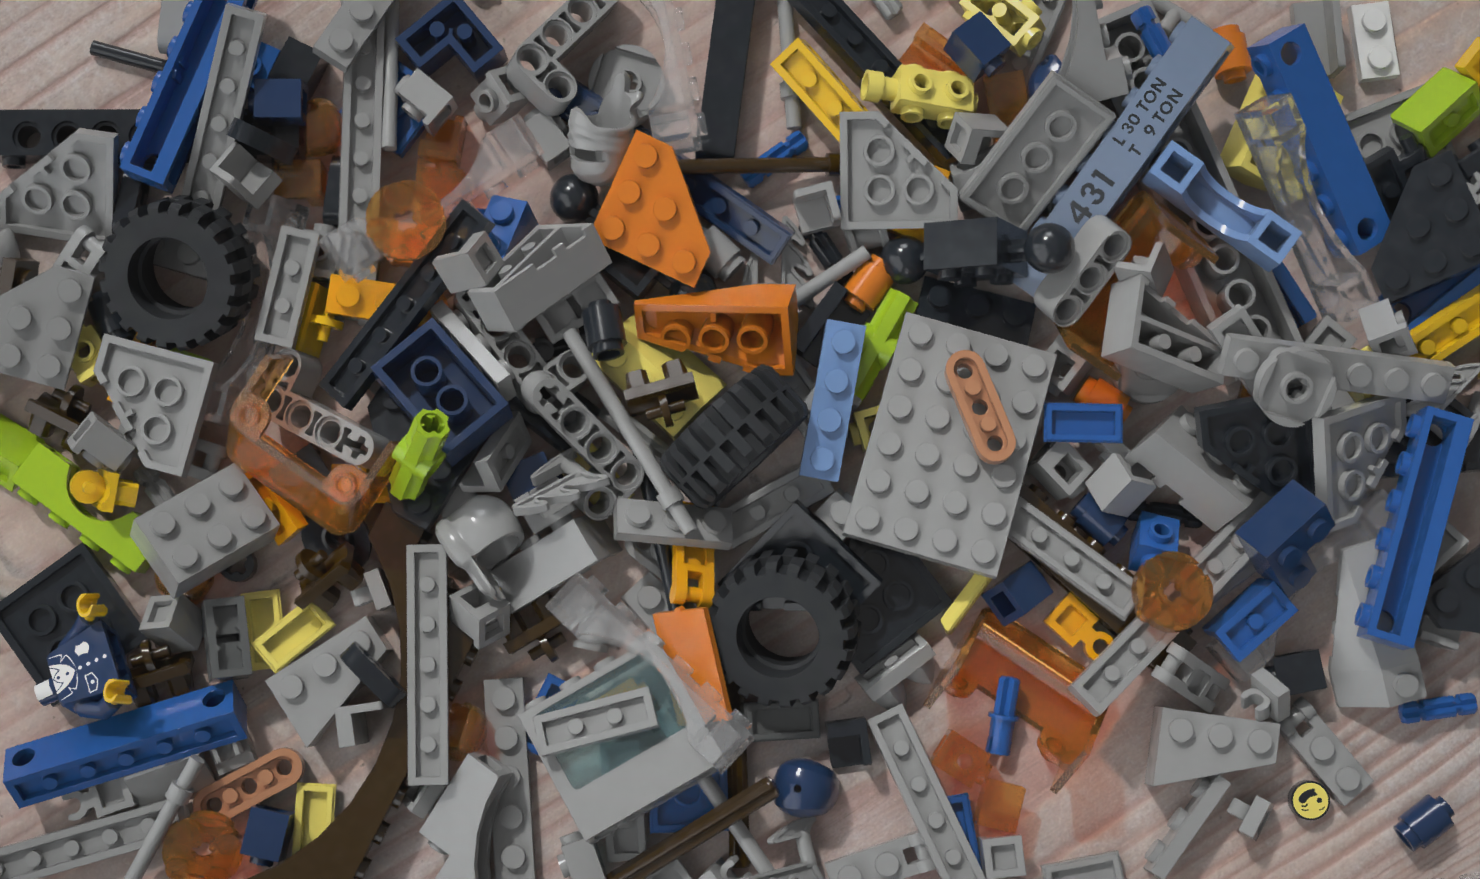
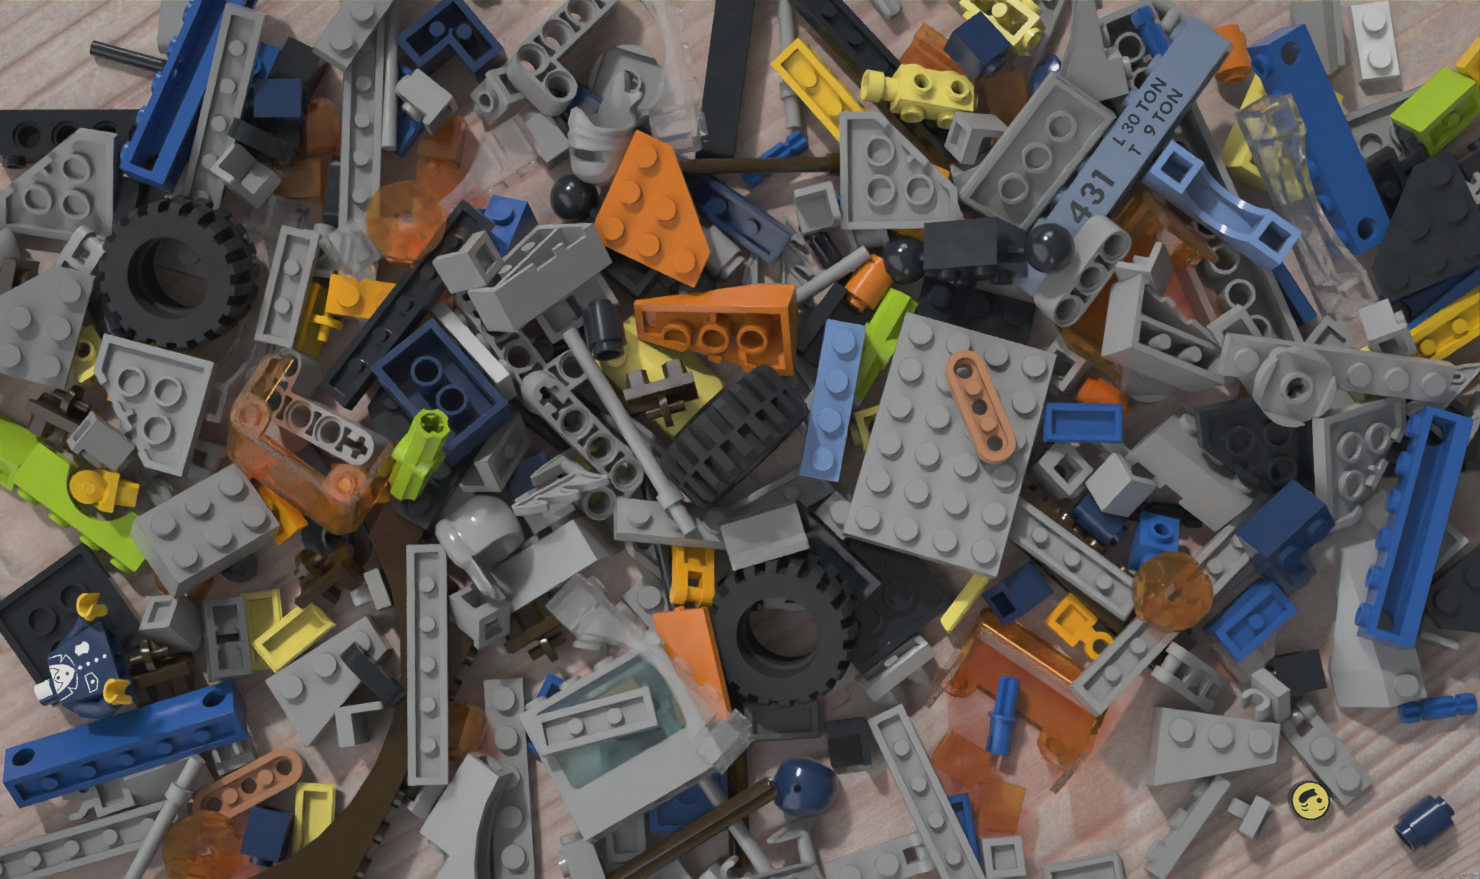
none -> light grey panel [719,500,810,571]

